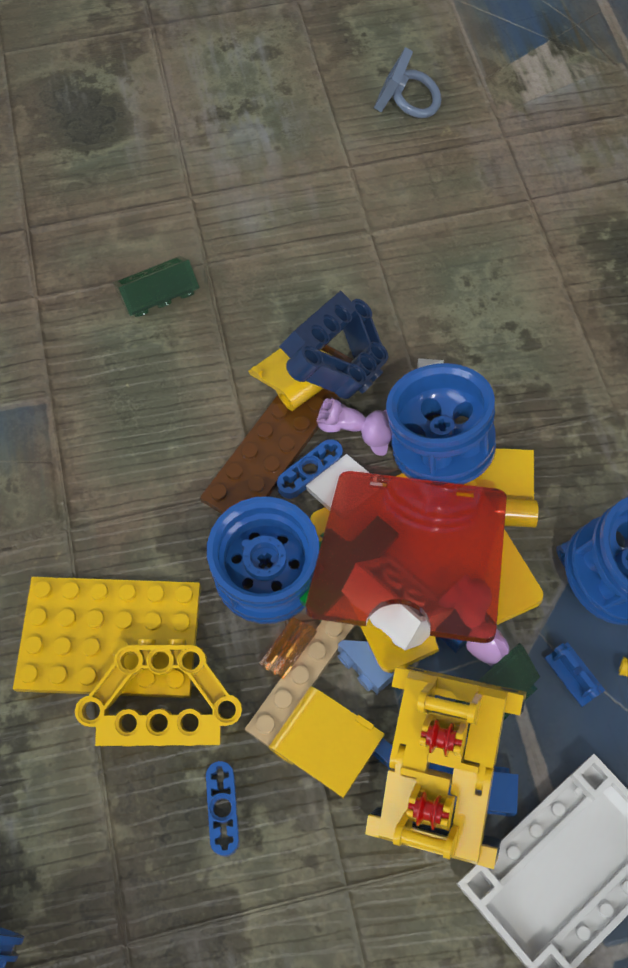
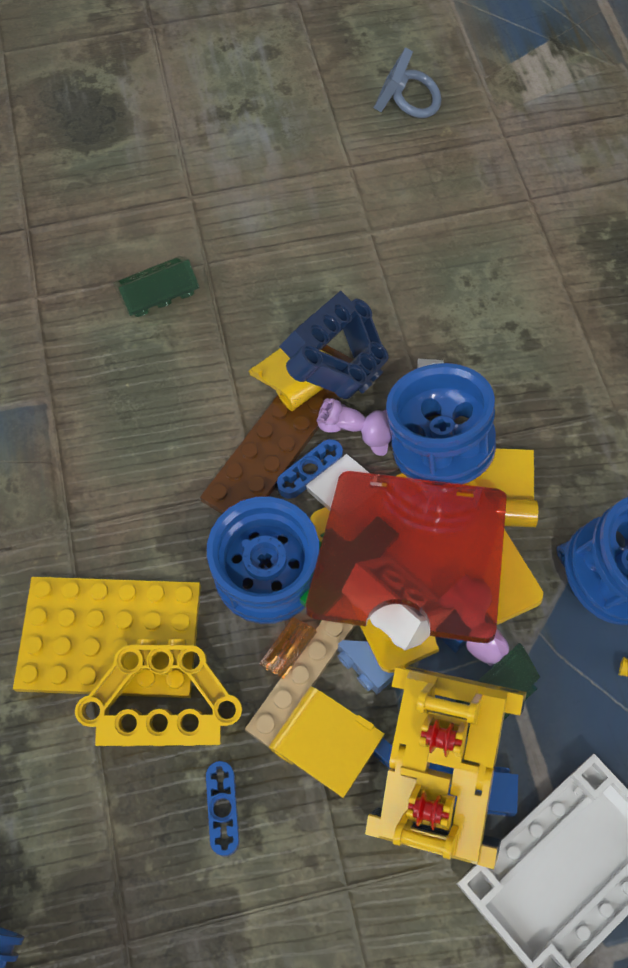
blue hinge [544,642,605,707] -> none

